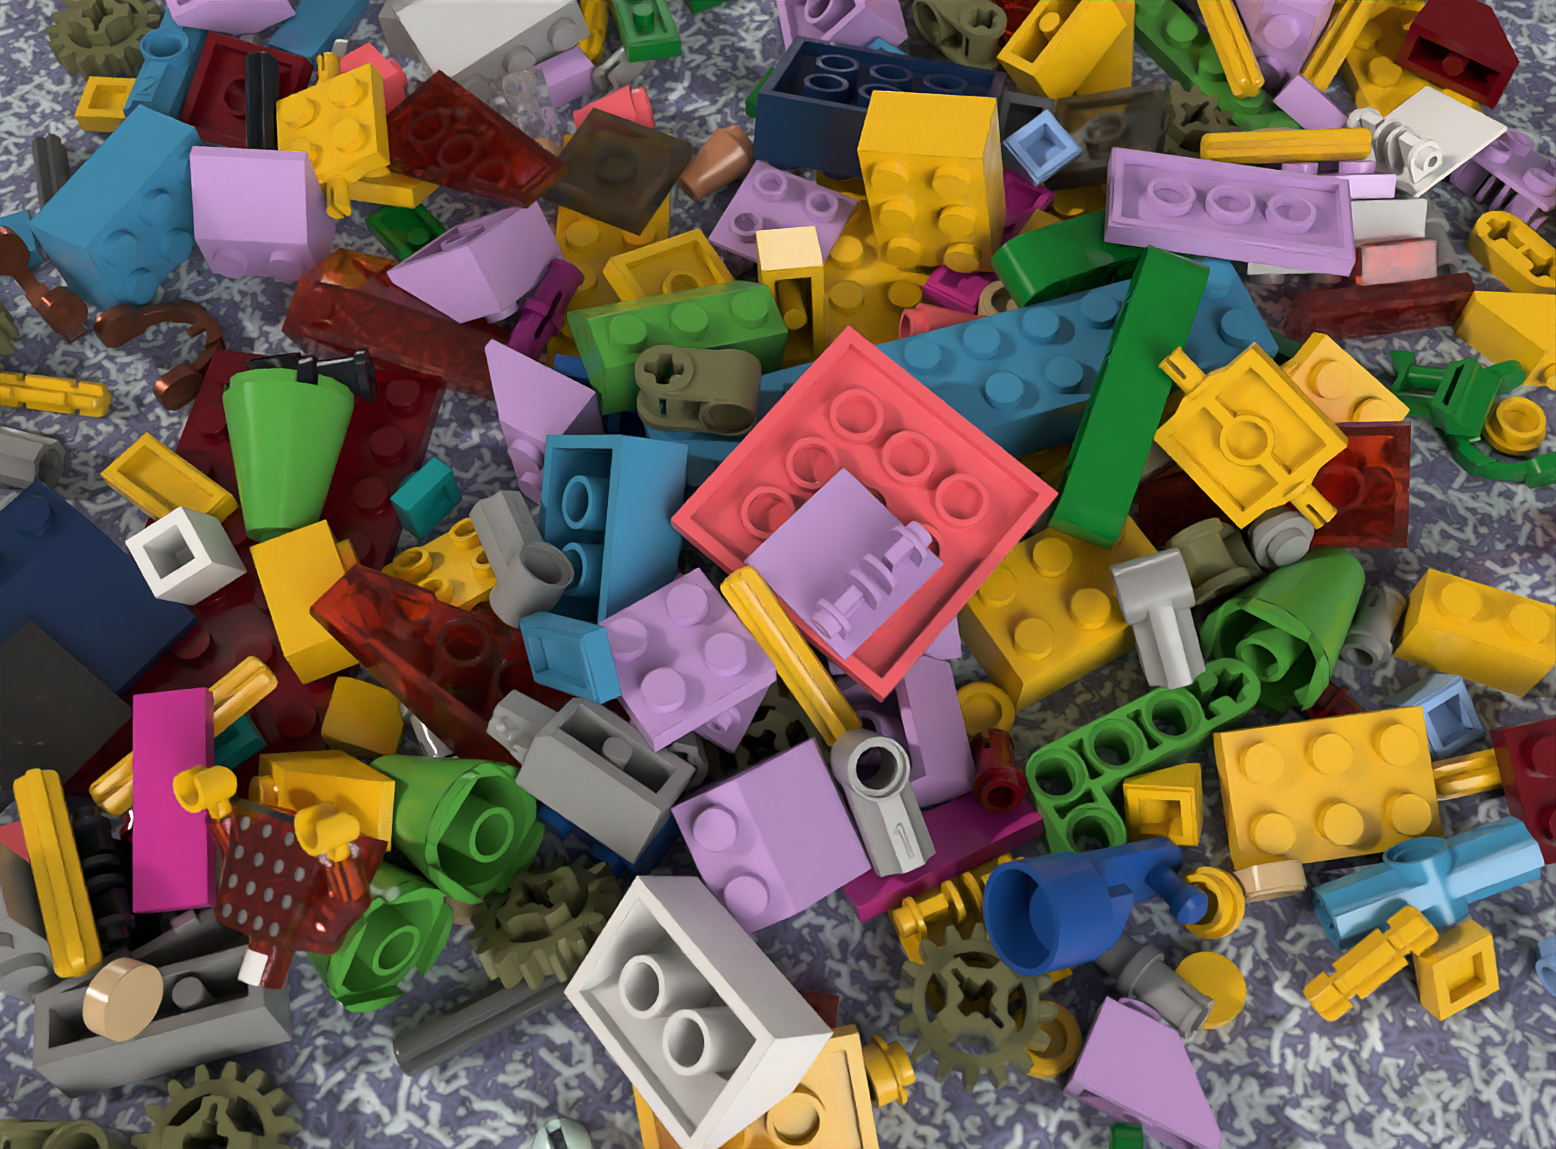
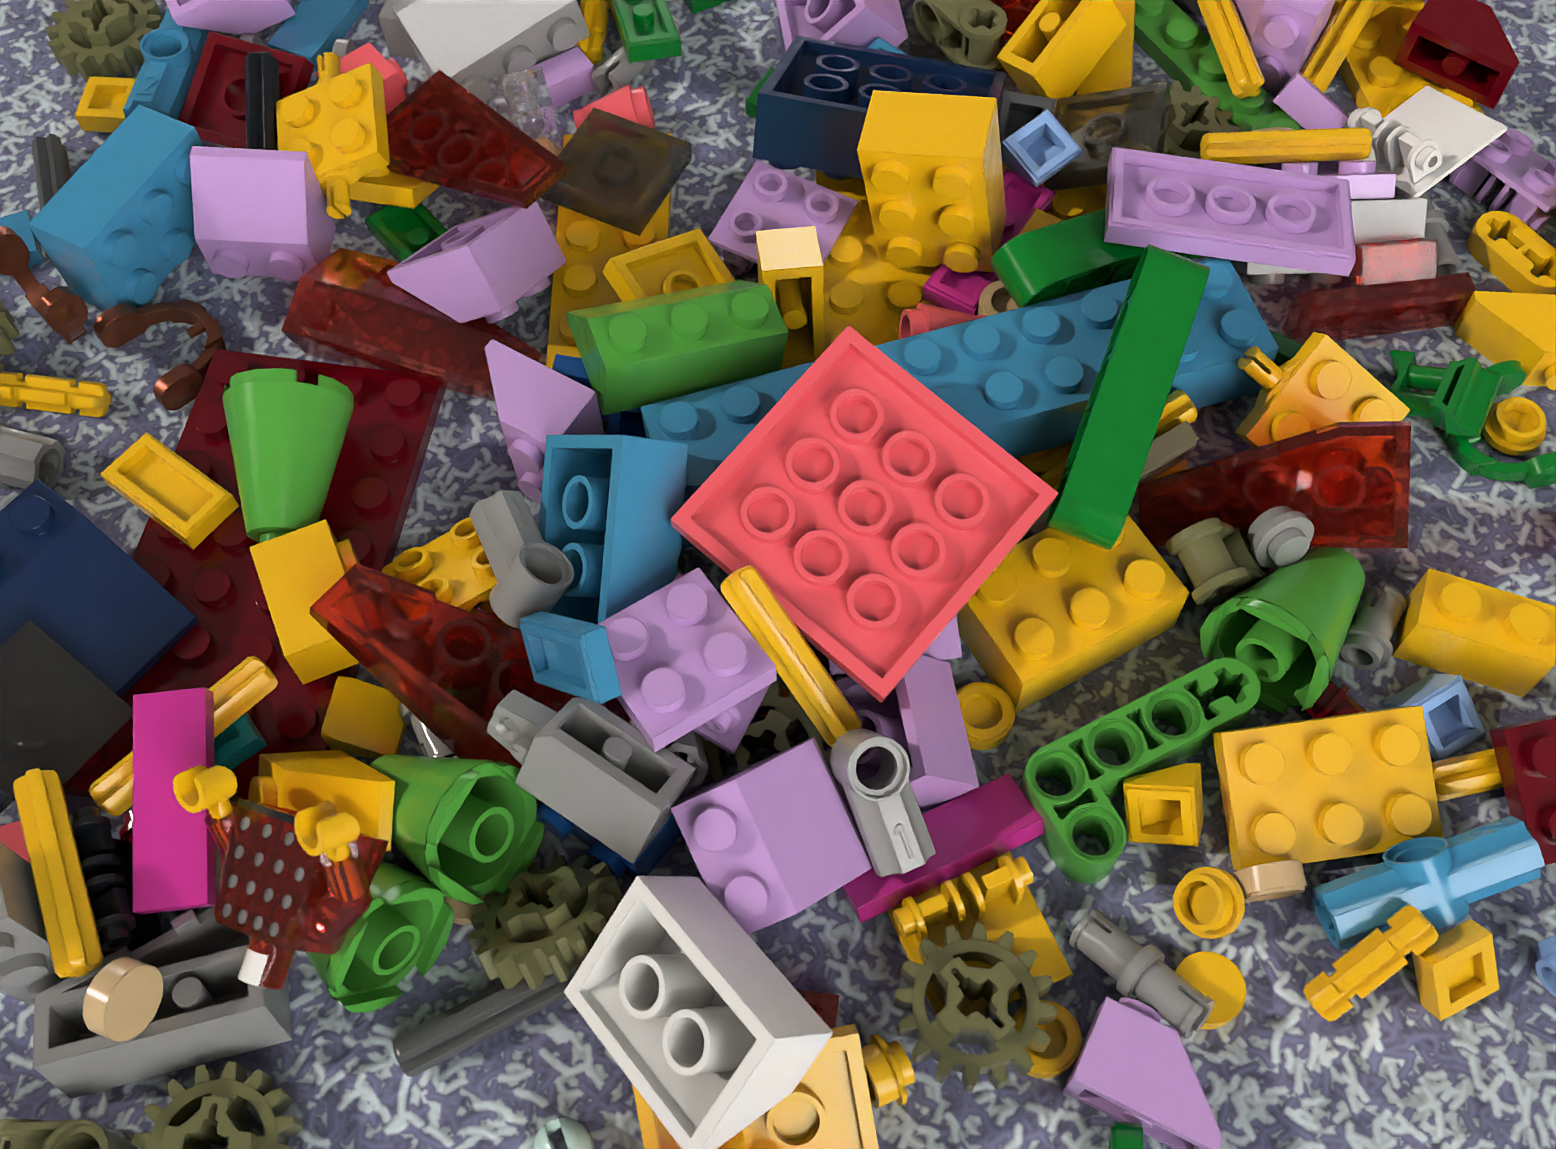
white brick [125,506,247,606] -> none
black connector [245,347,377,403] -> none
teal plate [390,456,463,541] -> none
magenta pin [505,258,584,361] -> none
olive piece [634,345,762,437] -> none
nougat cone [676,124,758,203] -> none
lavender hinge [744,467,944,661] -> none
dark red pin [970,728,1028,814] -> none
blue piece [983,837,1208,976] -> none
light grey piece [1109,547,1206,690] -> none
yellow plate [1154,341,1348,530] -> none

